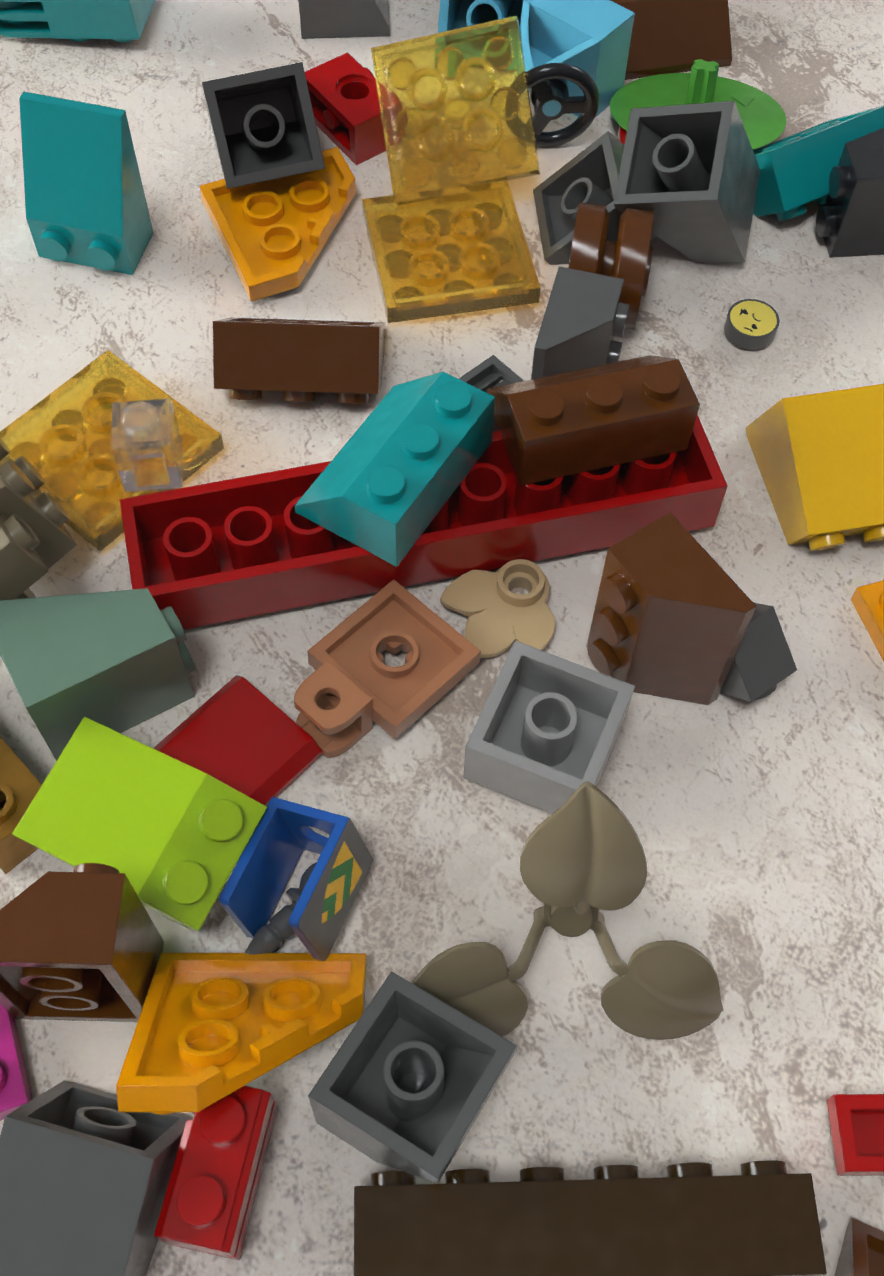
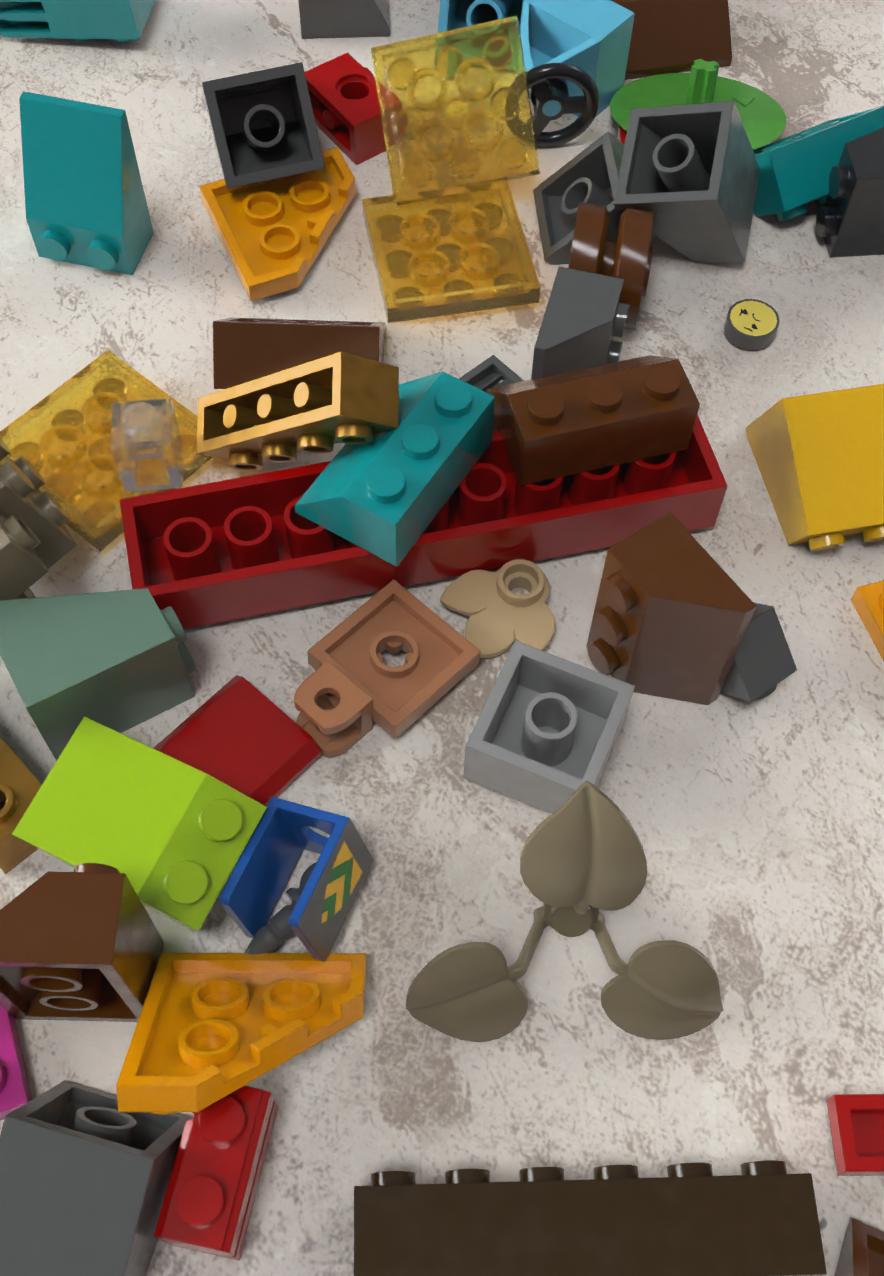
dark grey slope [308,971,517,1183] -> none
none -> pearl gold brick [197,352,400,470]

